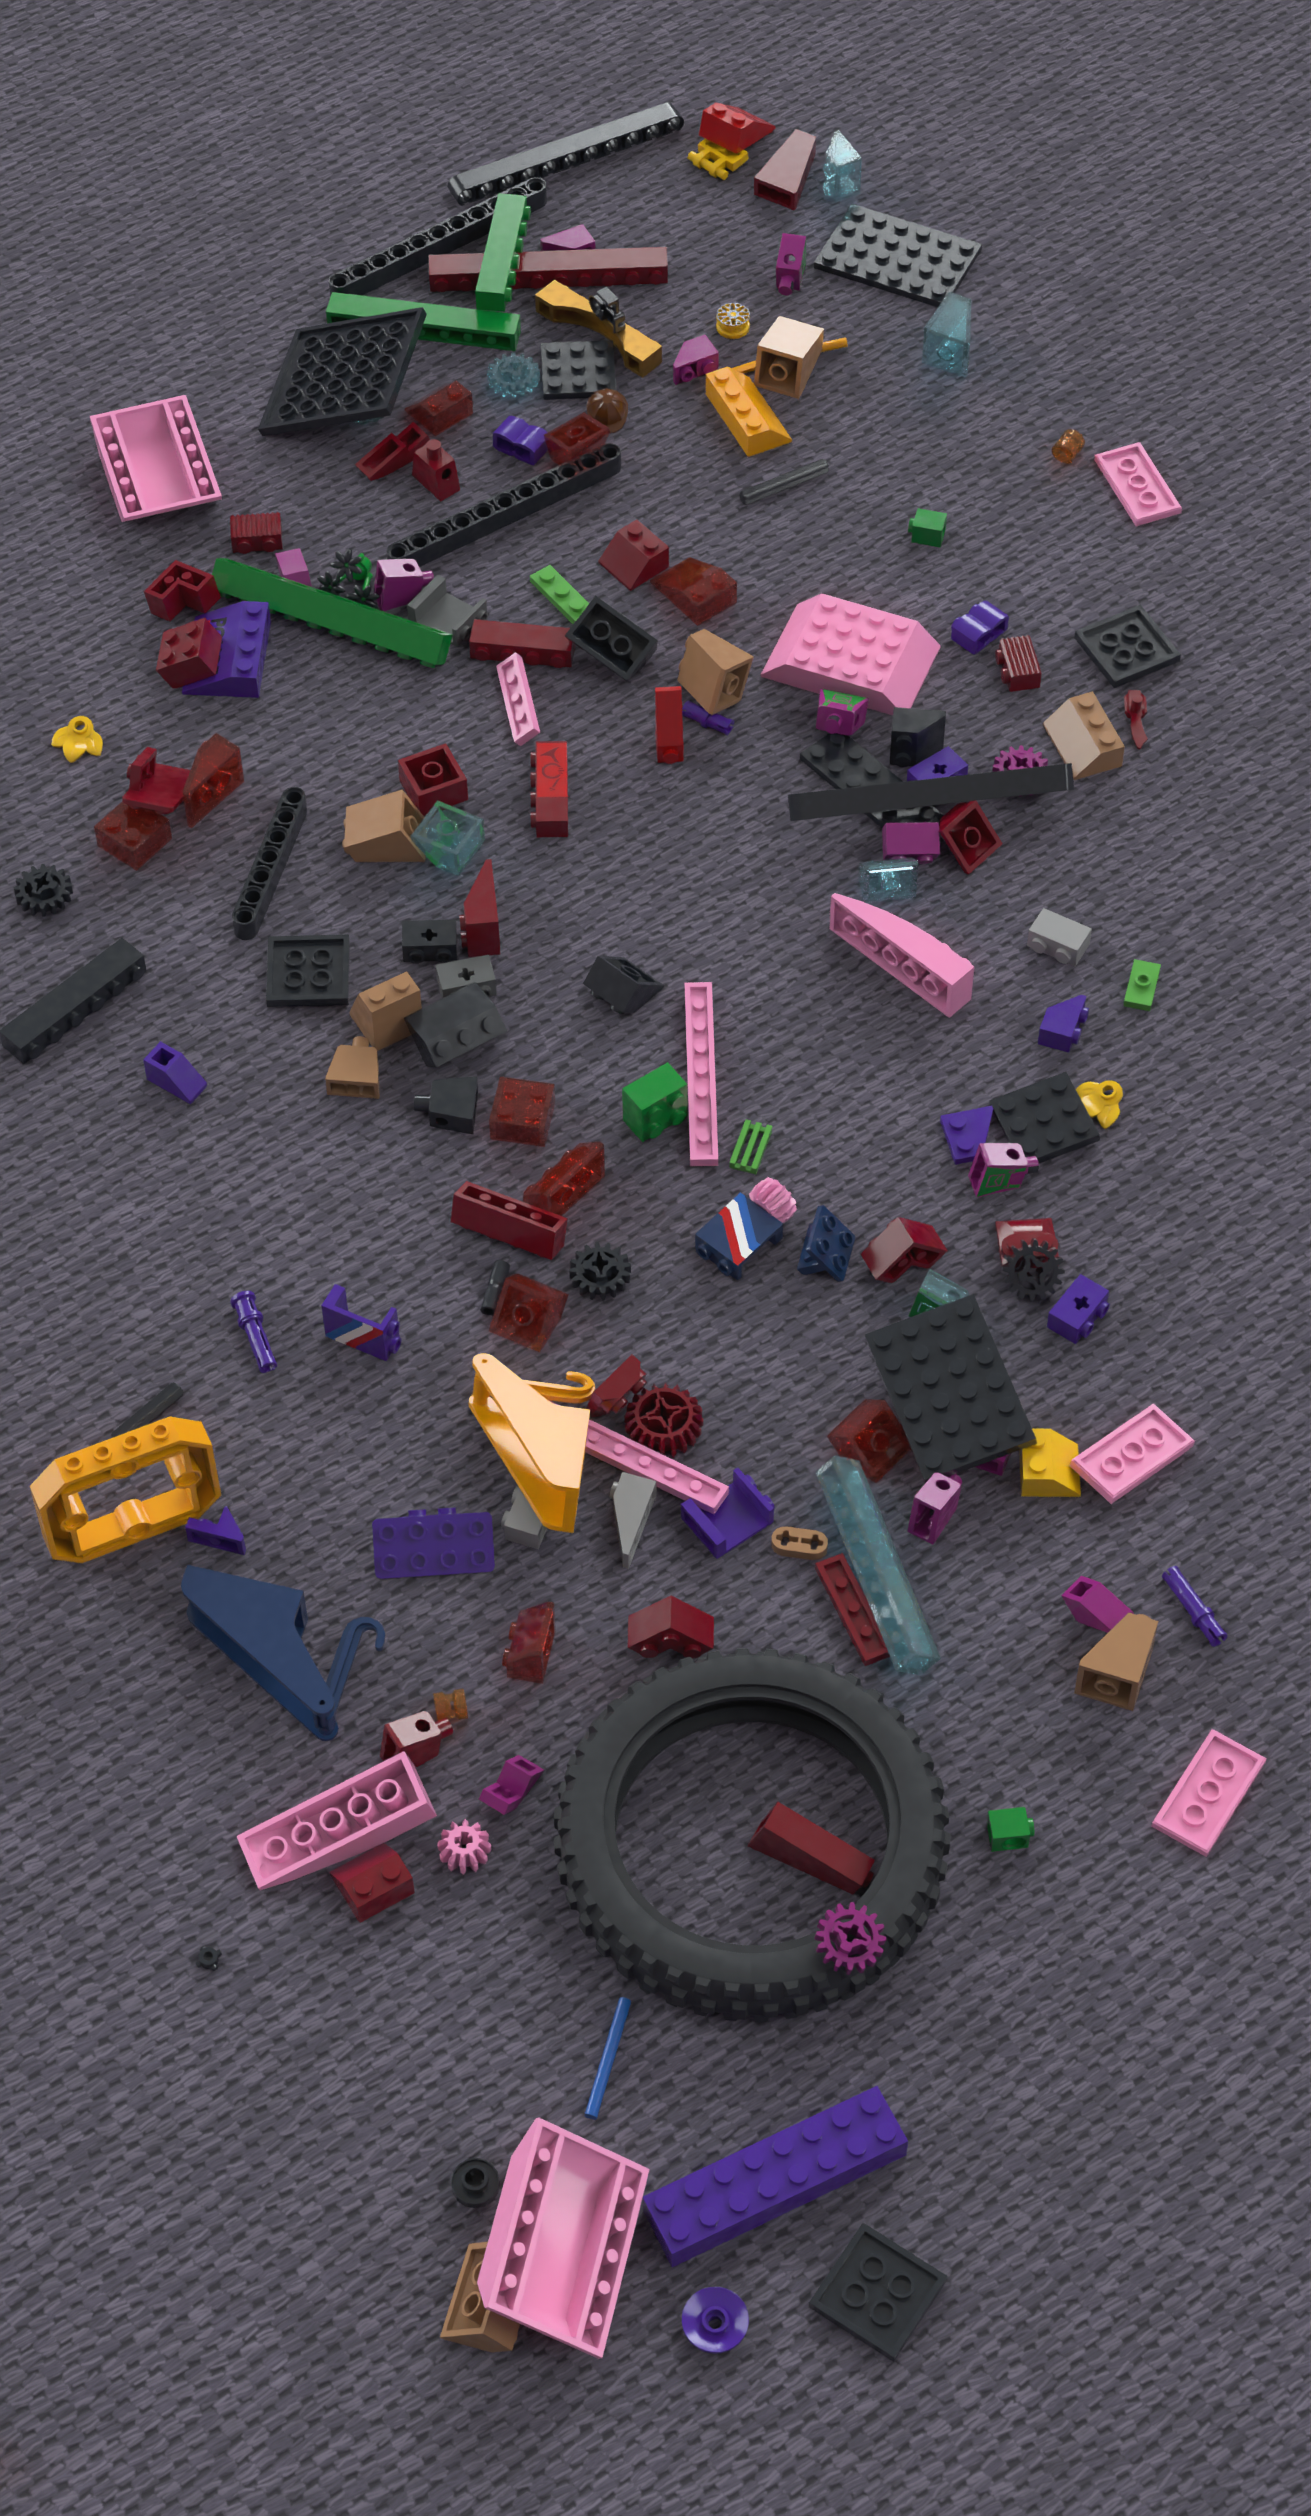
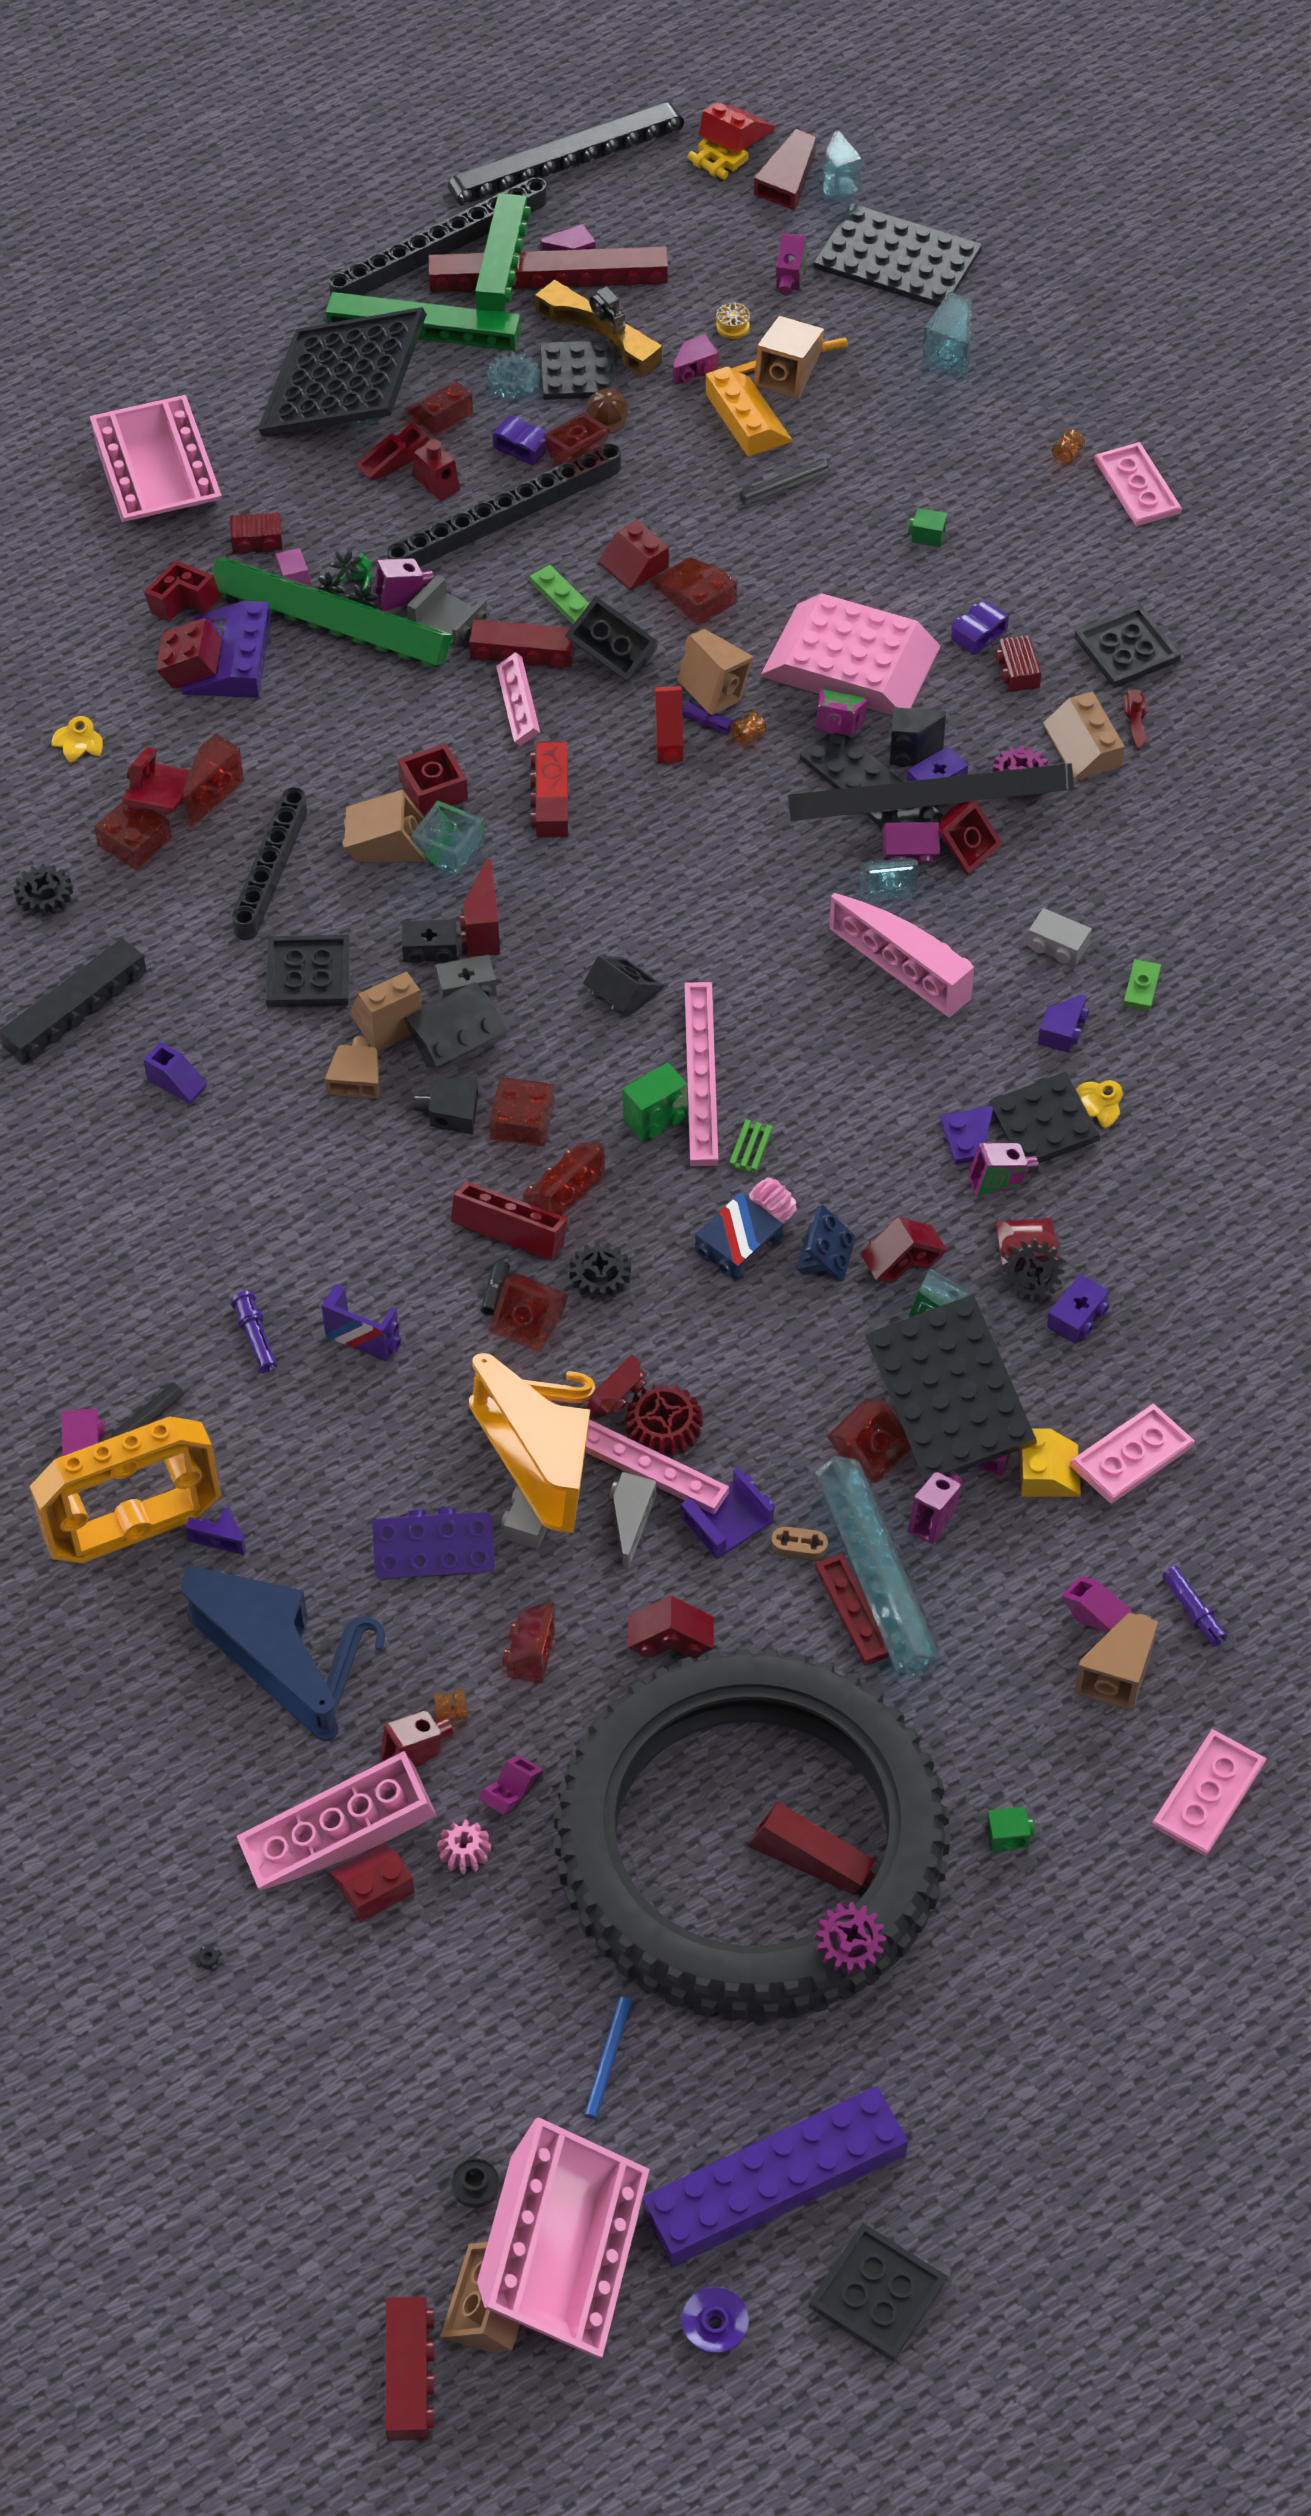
none -> magenta brick [62,1408,106,1456]
none -> dark red brick [385,2296,435,2441]
none -> clear orange wheel [730,711,767,746]

